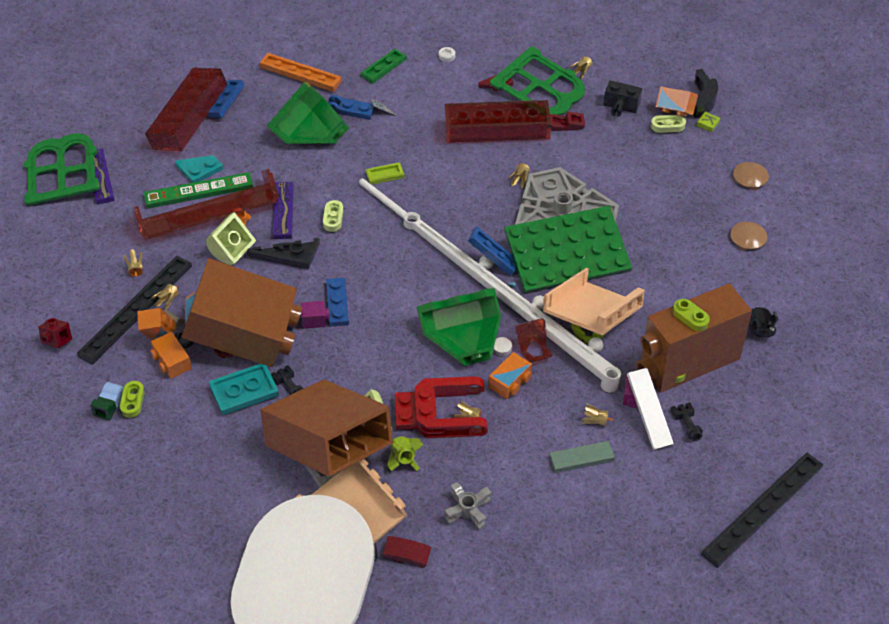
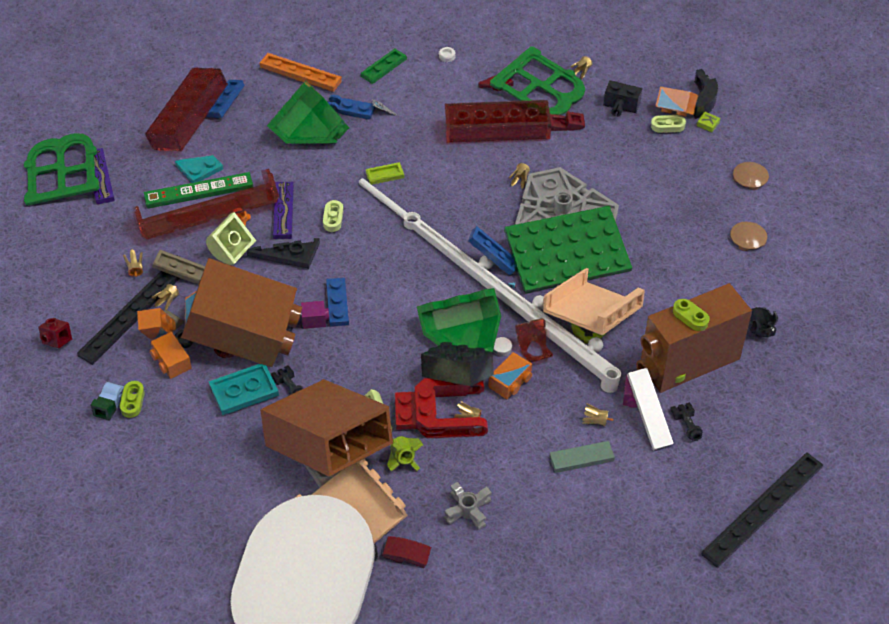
none -> dark tan tile [152,250,205,285]
none -> black brick [421,342,494,386]

